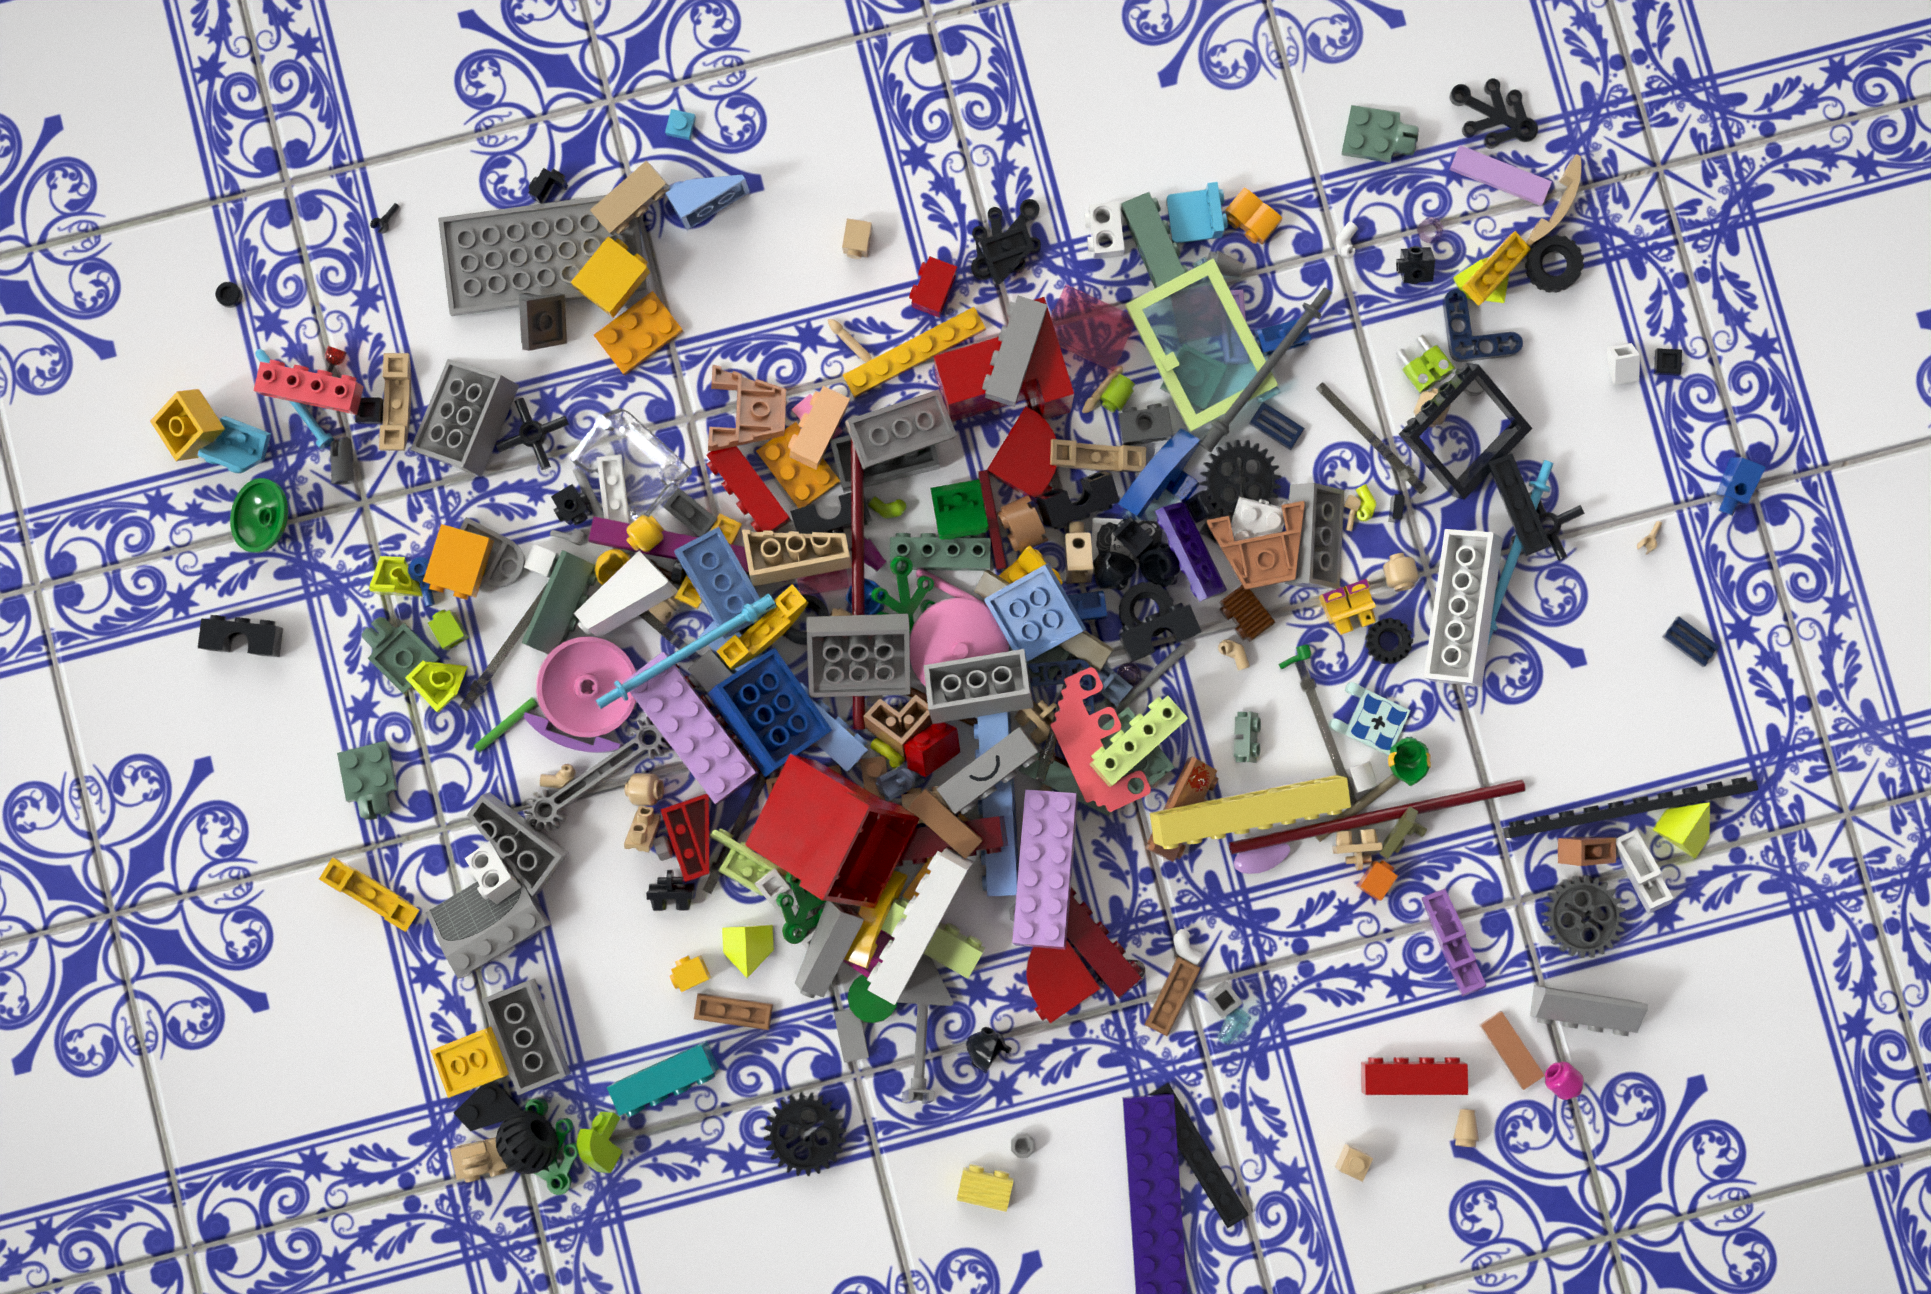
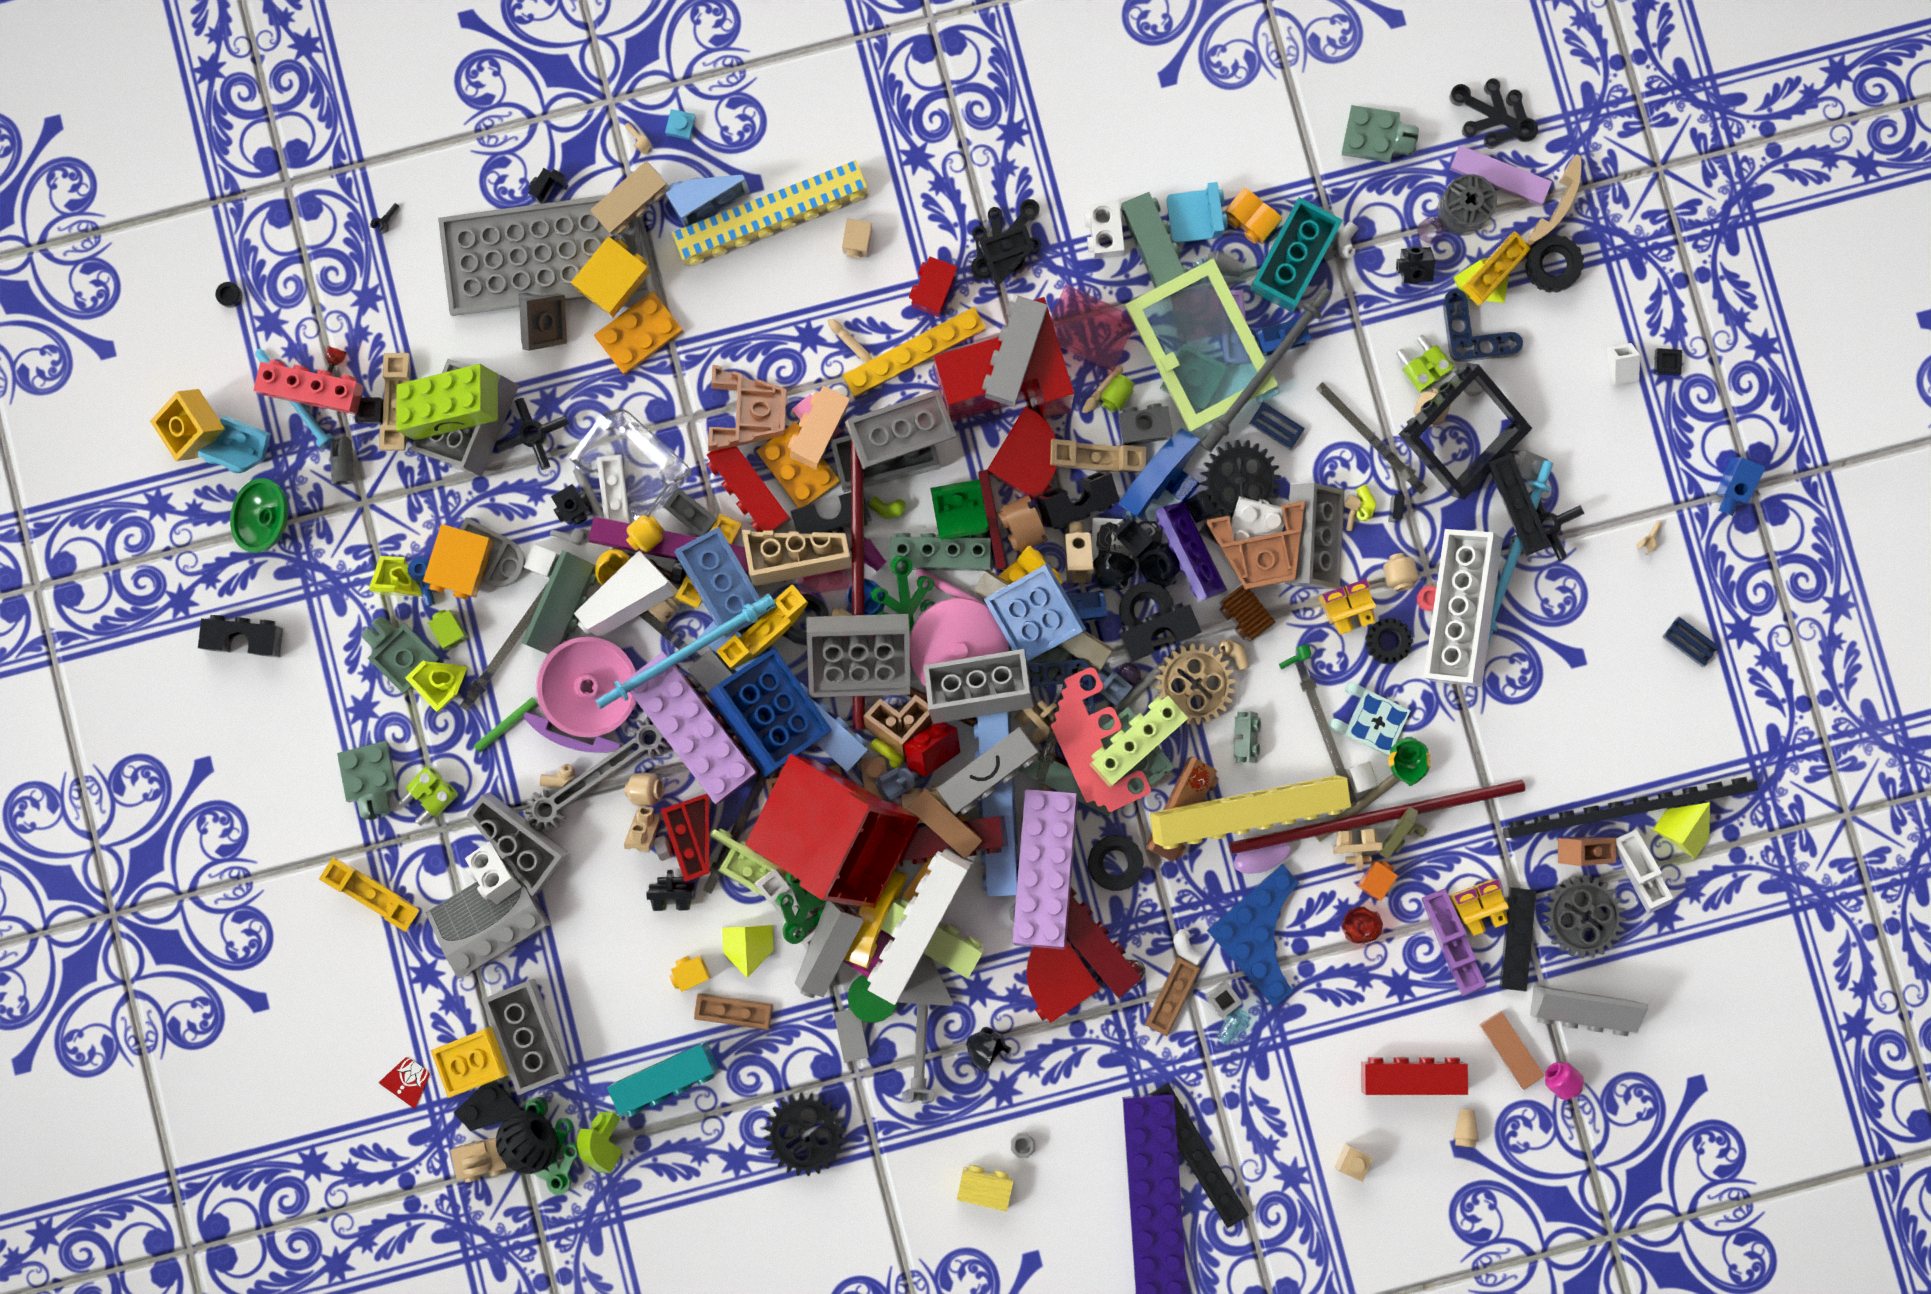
none -> red sticker [378,1057,430,1109]
none -> lime brick [396,364,498,440]
none -> lime piece [398,765,458,826]
none -> tan hand [625,123,651,154]
none -> light yellow brick [672,160,868,266]
none -> black tyre [1088,835,1144,891]
none -> tan gear [1153,643,1236,725]
none -> blue plate [1207,864,1299,1008]
none -> teal brick [1249,197,1343,313]
none -> clear red hair [1341,906,1383,945]
none -> coral tile [1416,586,1437,611]
none -> dark grey wheel [1437,174,1497,236]
none -> yellow hips [1449,879,1509,936]
none -> black plate [1499,887,1536,992]
none -> light grey bracket [1509,450,1548,482]

